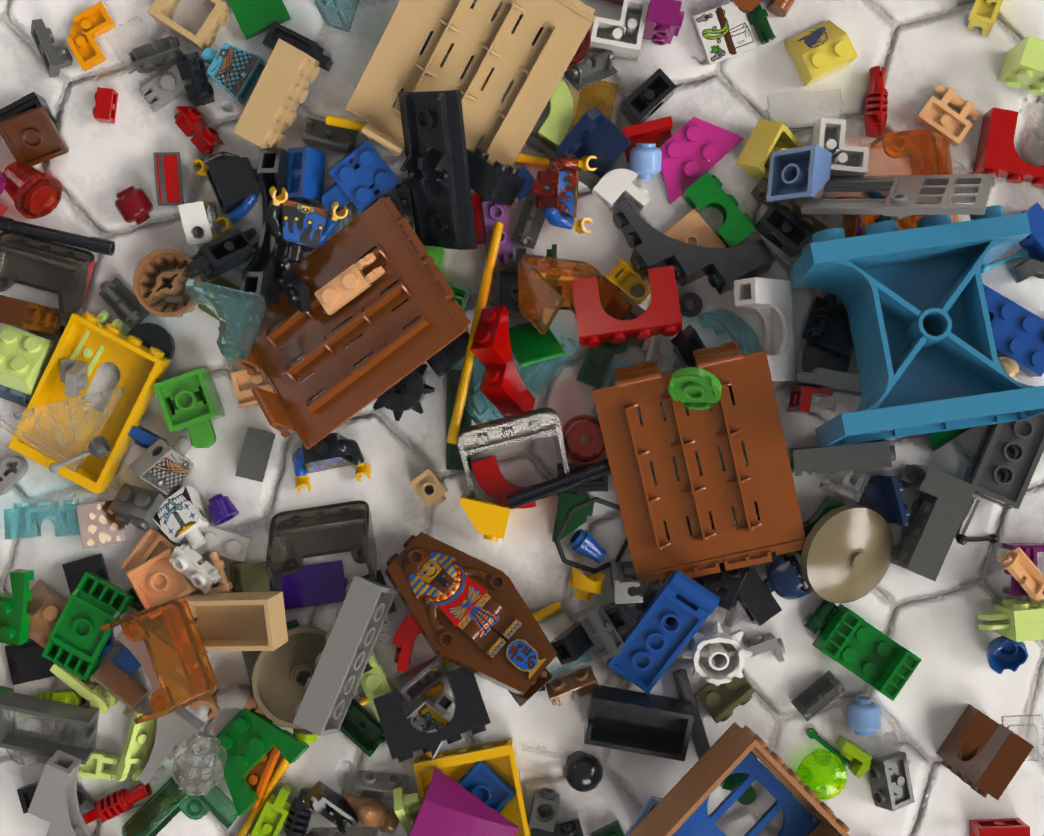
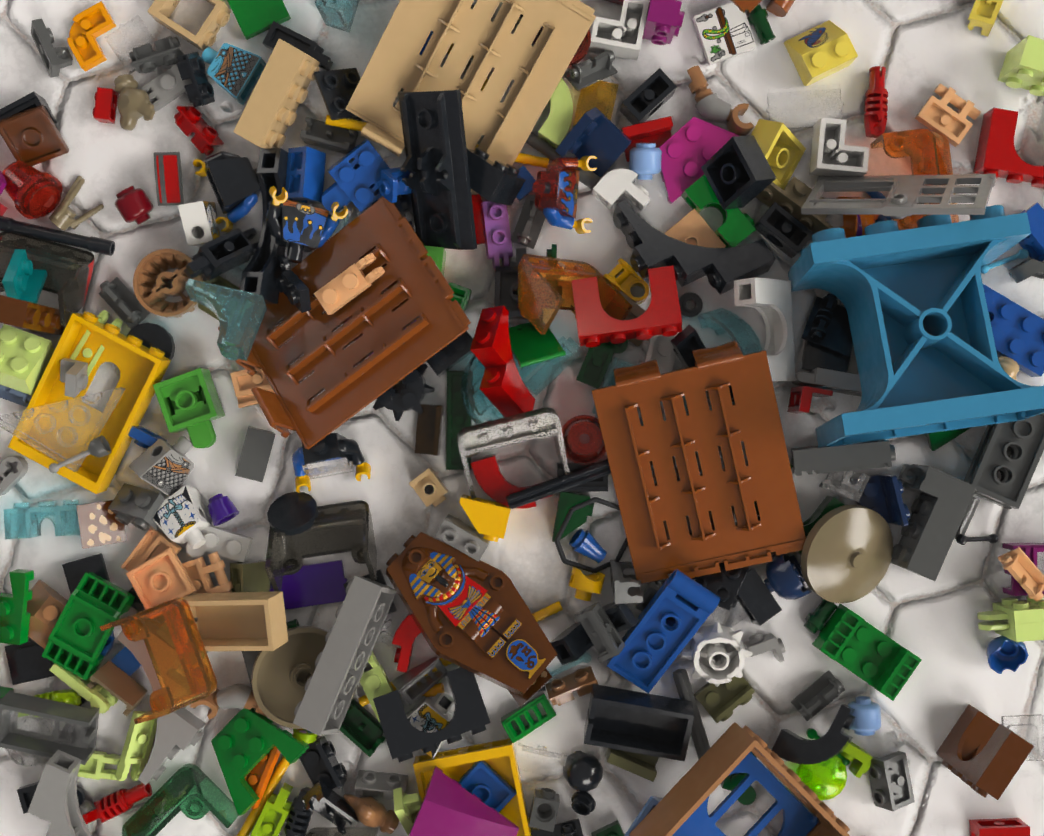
white hinge [169,544,222,594] -> none
clear piece [172,733,227,796] -> none
yellow piece [446,222,504,445] -> none
bright green tile [668,367,722,410] -> none
medium blue slope [766,144,832,203] -> none
none -> teal bracket [2,249,47,304]
none -> dark tan plant [49,176,104,231]
none -> dark tan animal [114,74,155,131]
none -> black tile [267,492,319,536]
none -> black bracket [299,736,347,789]
none -> clear piece [302,458,354,479]
none -> black hinge [313,68,363,121]
none -> blue bracket [378,167,412,203]
none -> dark brown panel [415,404,444,456]
none -> light grey bracket [435,514,490,562]
none -> green slope [501,693,556,743]
none -> black plate [571,792,596,816]
none -> olive panel [605,748,659,782]
none -> medium nougat piece [687,65,755,136]
none -> black brick [701,135,776,210]
none -> black arch [771,704,856,765]

